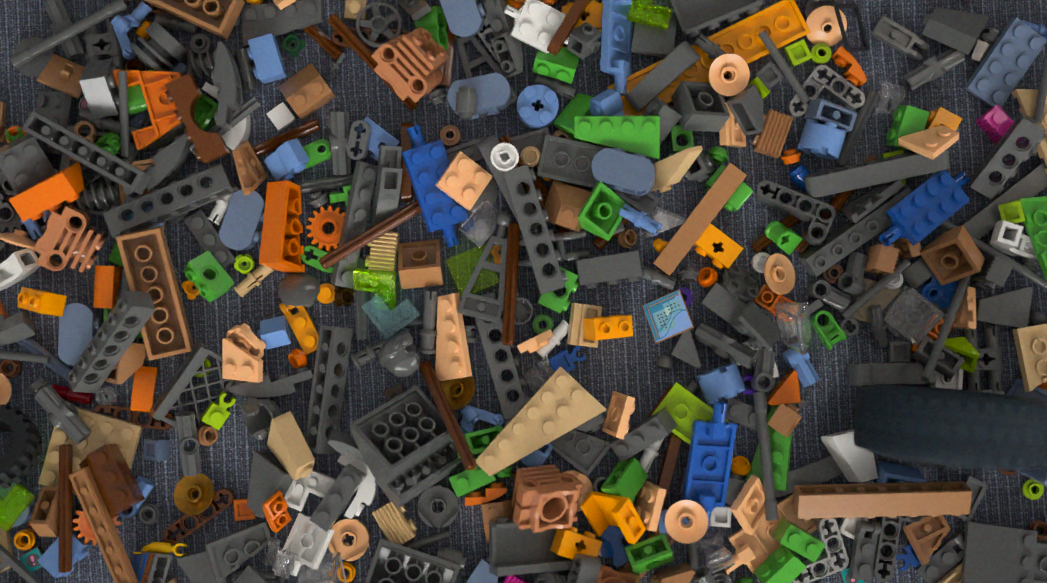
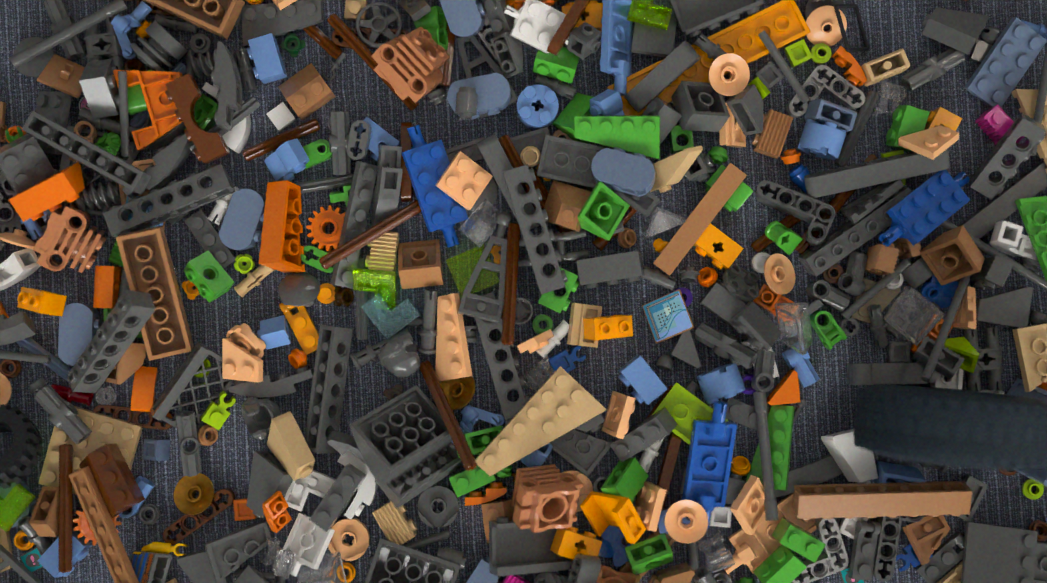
medium nougat wing [232,140,268,196] -> none
dark grey plate [309,190,329,208] -> none
medium nougat plate [440,125,461,146] -> none
white wheel [490,143,519,171] -> none
medium blue pin [619,204,662,236] -> none
medium nougat brick [767,403,802,437] -> none
dark grey hinge [870,15,930,62] -> none
lime plate [998,199,1025,224] -> none
none -> dark grey pin [17,516,53,554]
none -> medium blue brick [618,355,667,405]
none -> tan brick [861,48,910,87]

